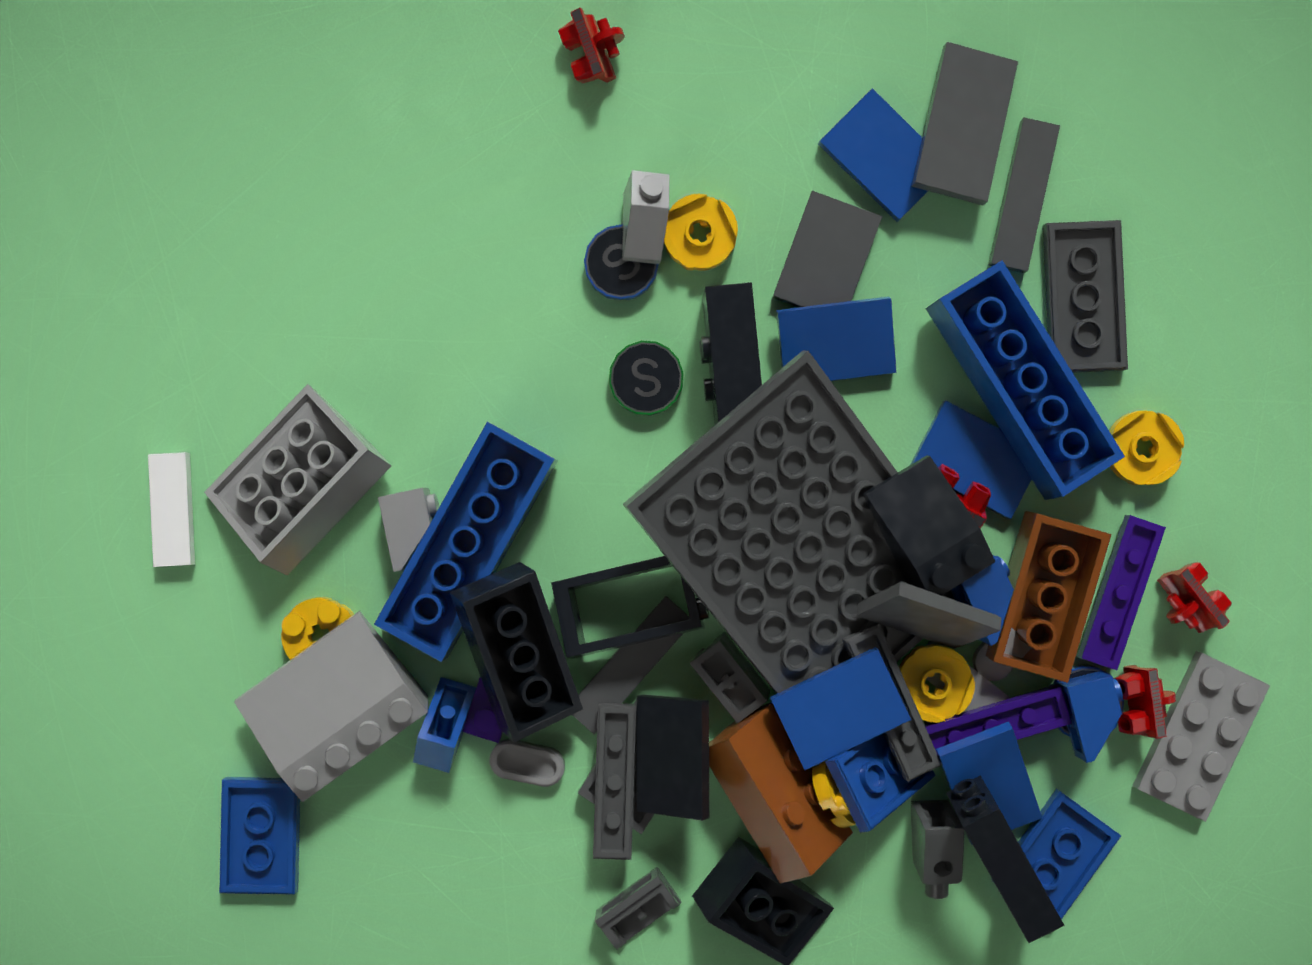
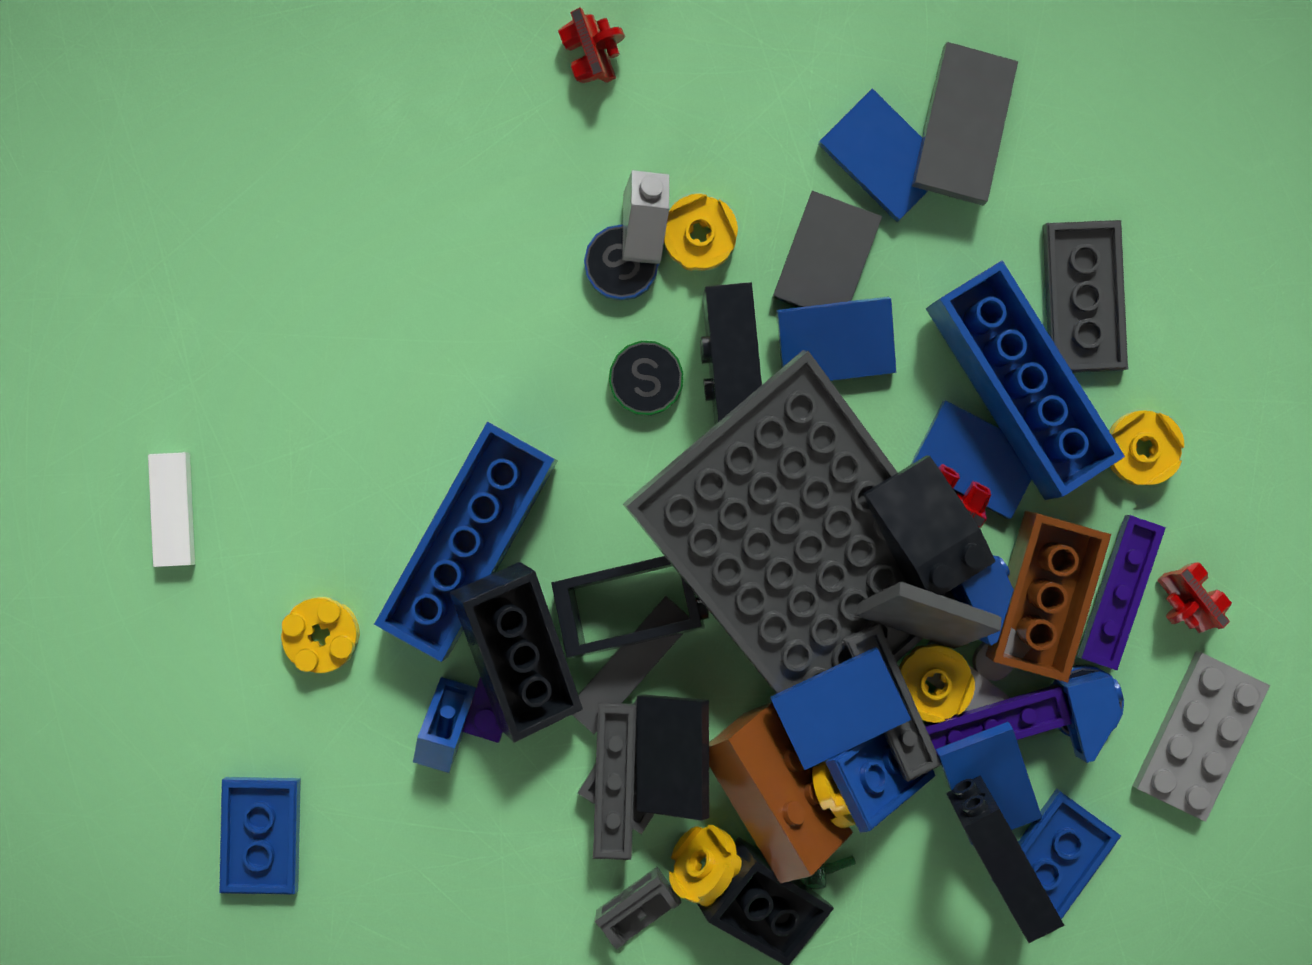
light grey slope [204,384,391,575] -> none
light grey slope [234,611,428,802] -> none
light grey slope [378,488,439,572] -> none
light grey tile [490,739,565,787] -> none
dark grey hinge [690,632,771,723] -> none
dark grey torso [911,800,964,899] -> none
dark grey tile [988,117,1060,273] -> none
red hips [1113,665,1176,739] -> none
none -> yellow plate [669,824,742,907]
none -> clear green hand [804,855,856,889]

